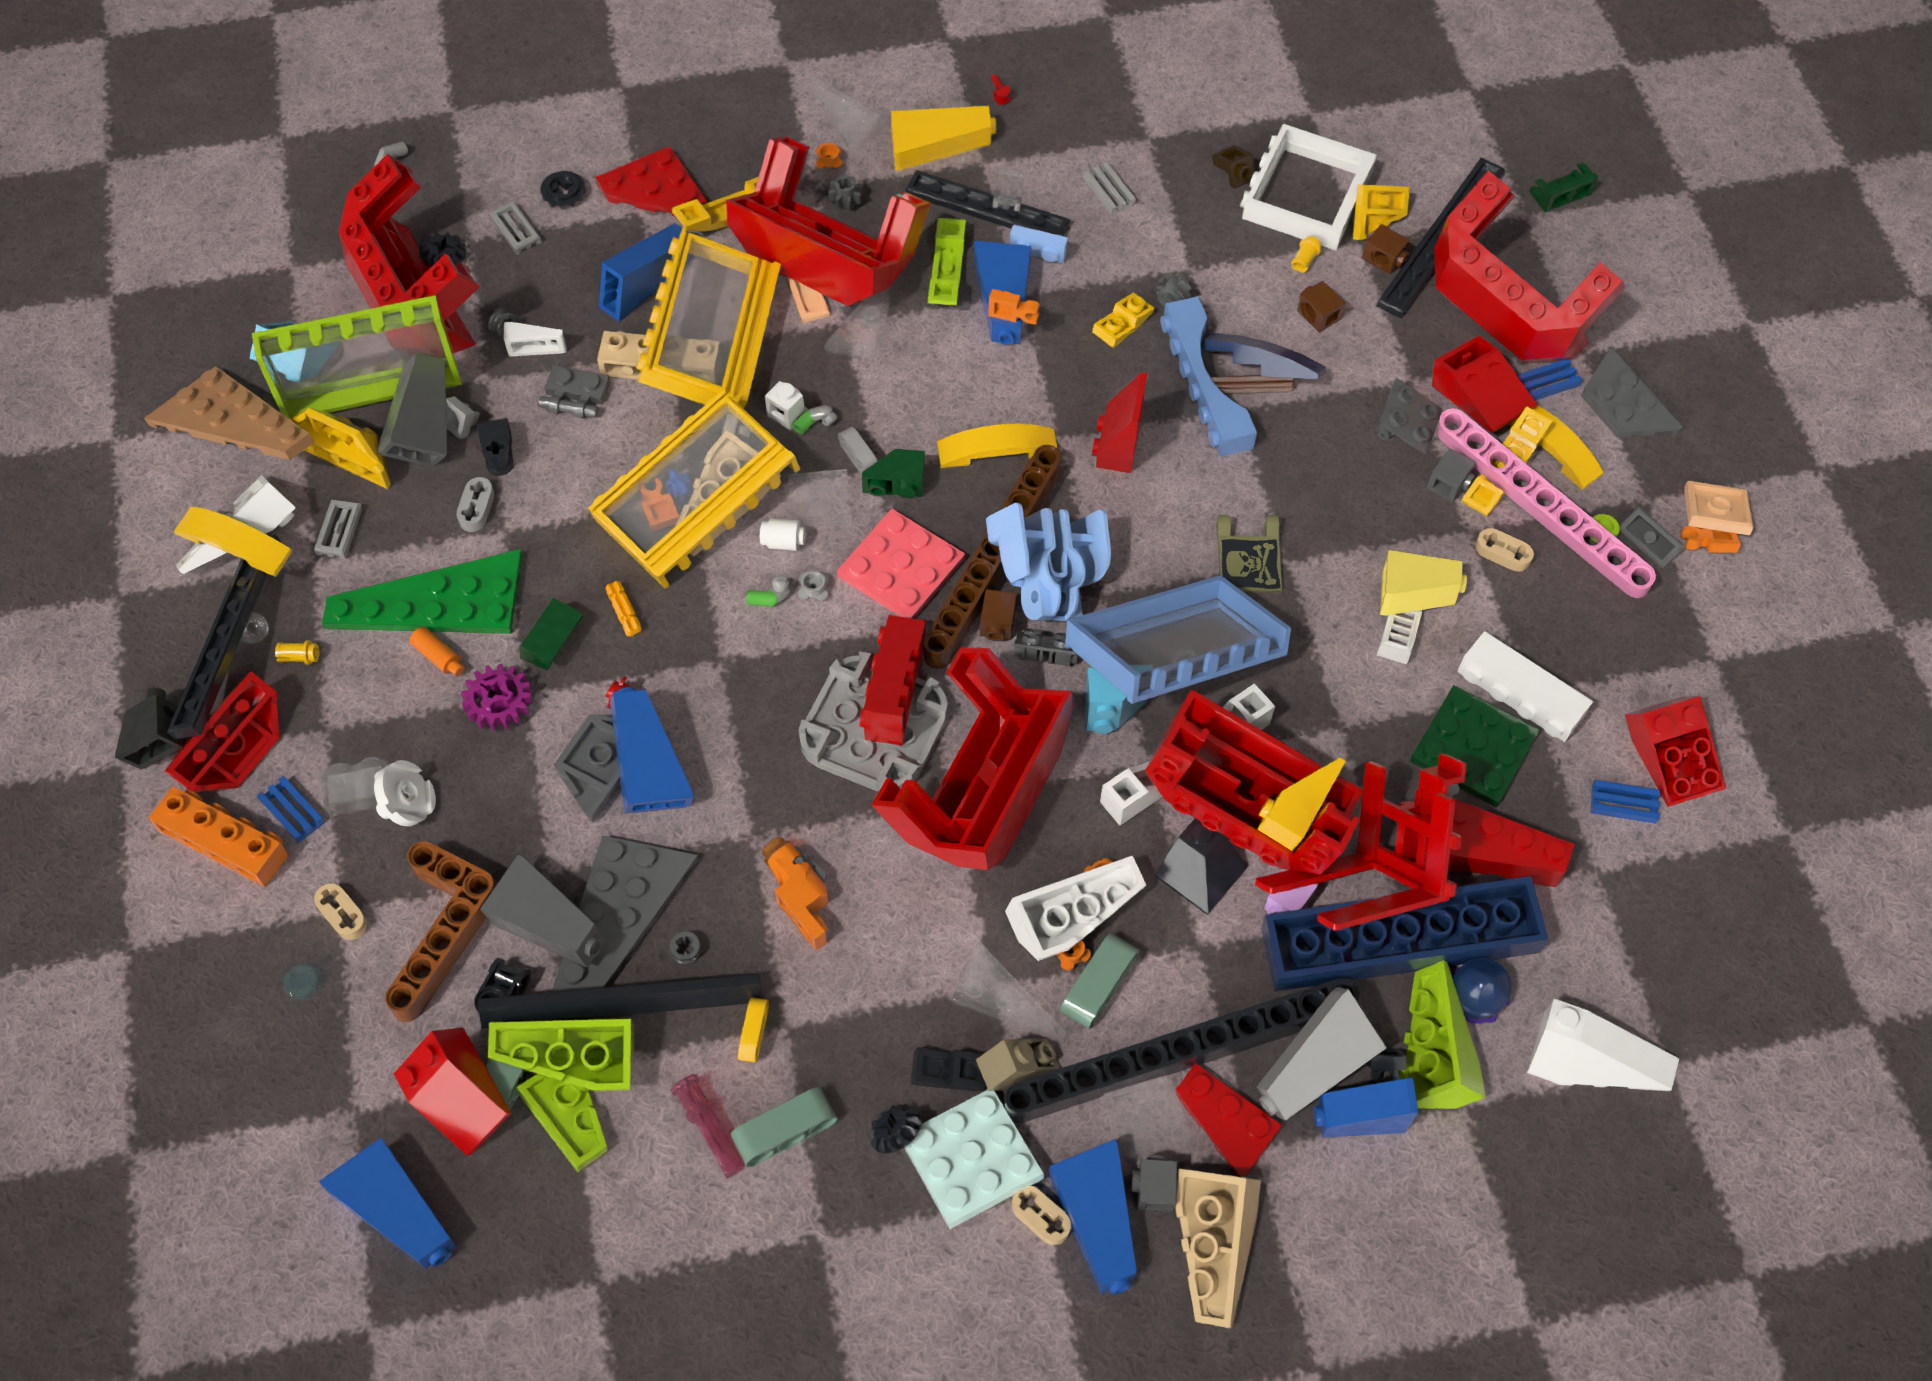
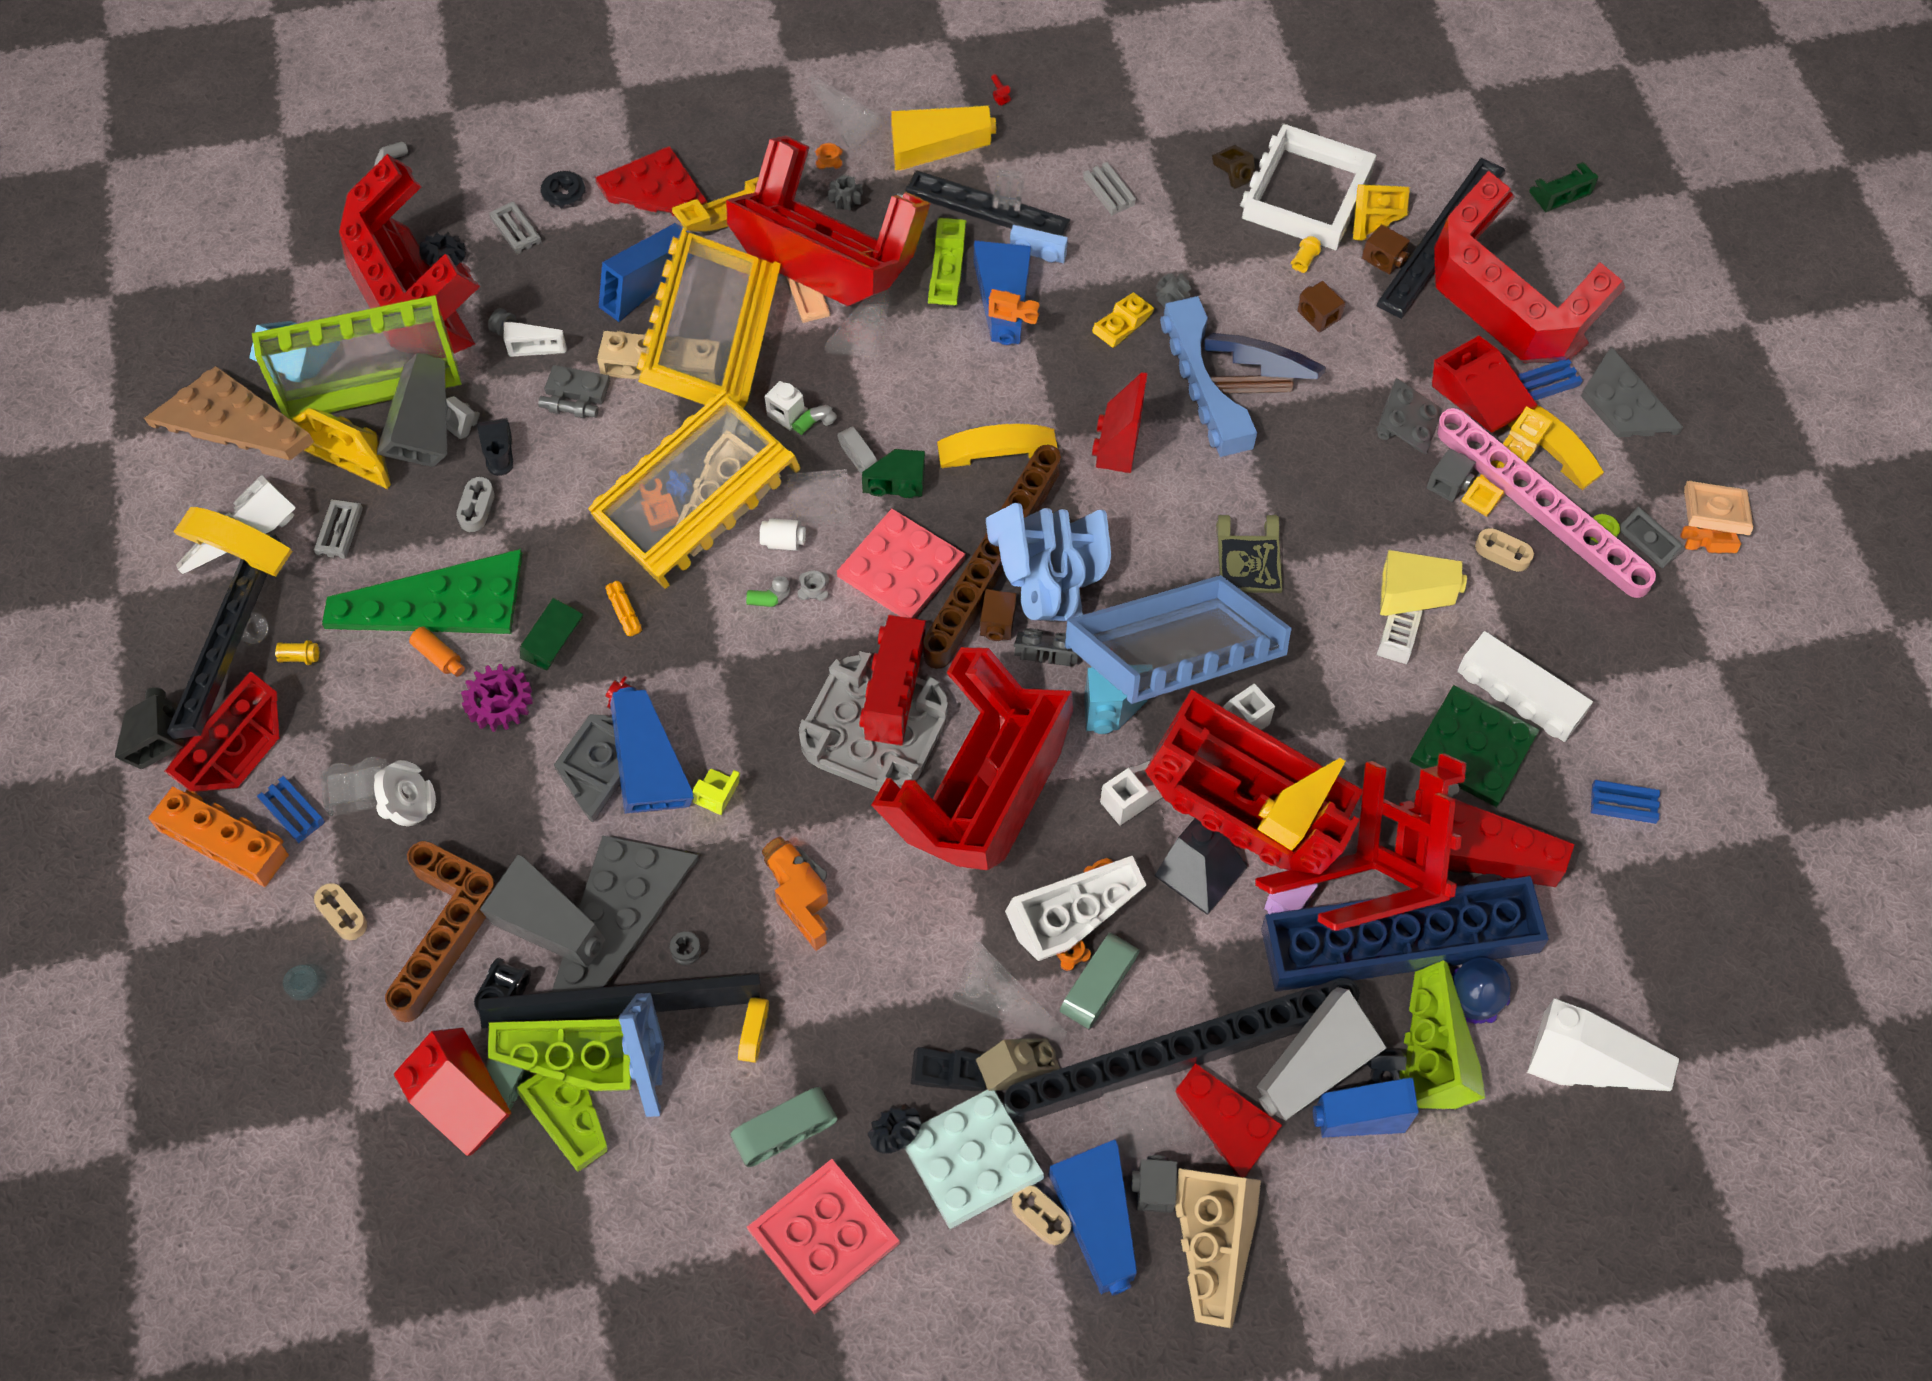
blue slope [319,1138,457,1269] -> none
clear pink pin [670,1074,746,1178] -> none
red slope [1625,696,1726,807] -> none
none -> medium blue wing [619,993,664,1117]
none -> neon yellow panel [692,769,740,815]
none -> coral plate [747,1159,900,1315]

